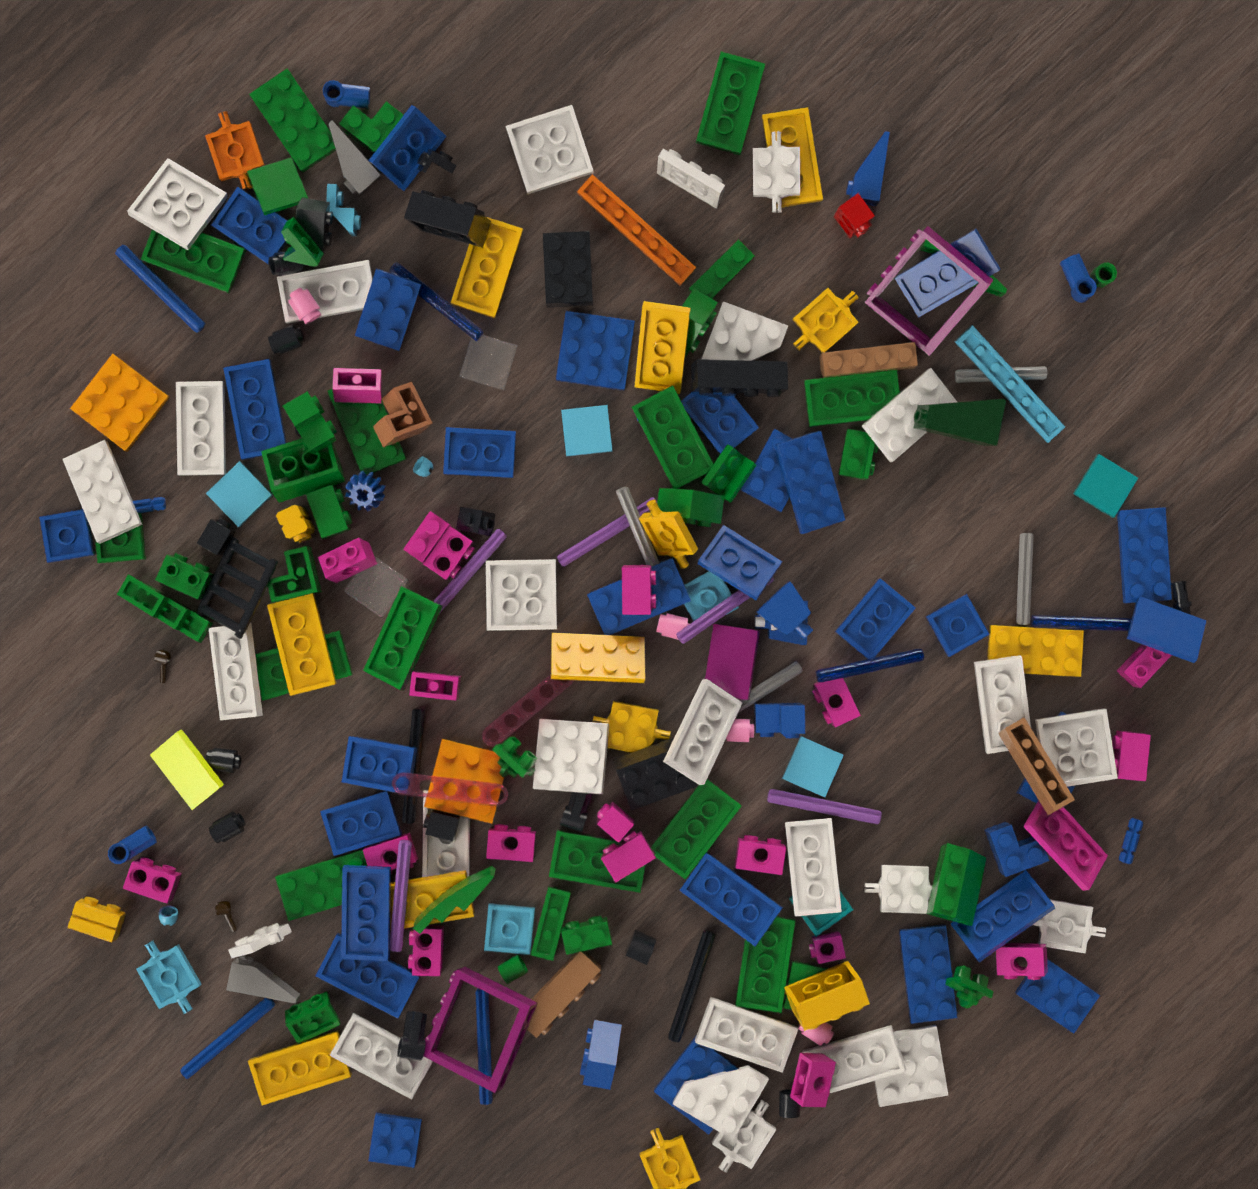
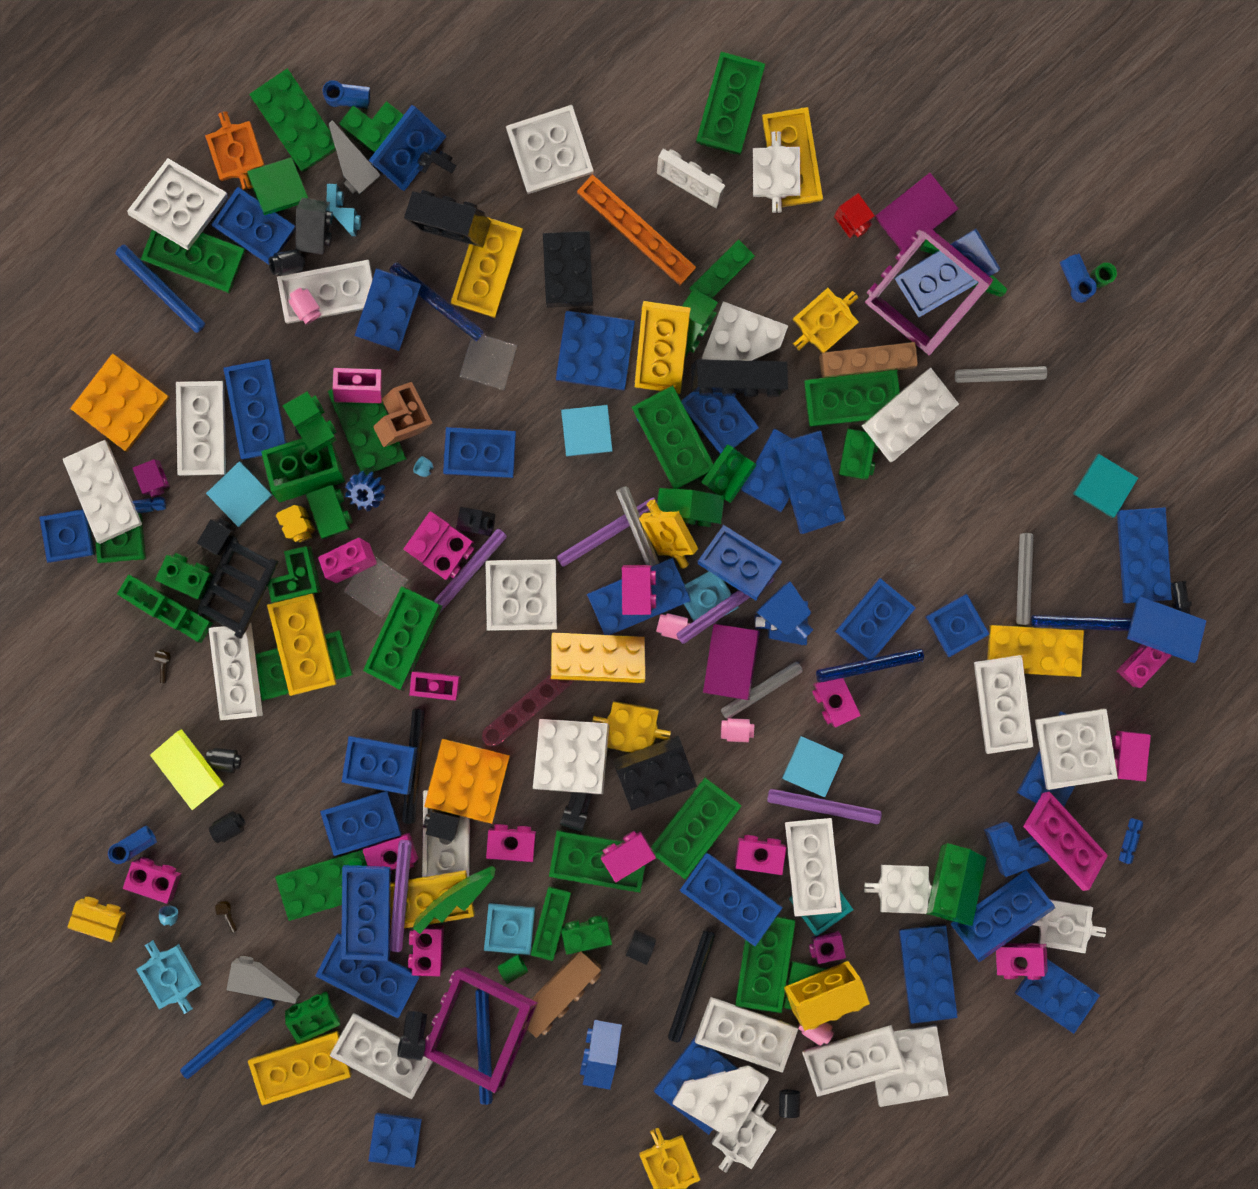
white plate [228,923,292,958] -> none
black brick [268,324,305,354] -> none
green slope [281,217,324,267] -> none
clear pink beam [392,773,508,806] -> none
green hips [492,736,538,778] -> none
dark pink brick [597,801,634,843] -> none
white plate [663,679,742,785] -> none
blue brick [754,703,805,738] -> none
dark pink brick [790,1053,836,1107] -> none
blue slope [846,131,890,206] -> none
dark green slope [913,399,1006,446] -> none
green hips [945,966,994,1009] -> none
medium azure tile [954,325,1065,443] -> none
medium nougat brick [998,718,1075,815] -> none
none -> magenta brick [133,459,170,497]
none -> magenta tile [875,173,959,250]

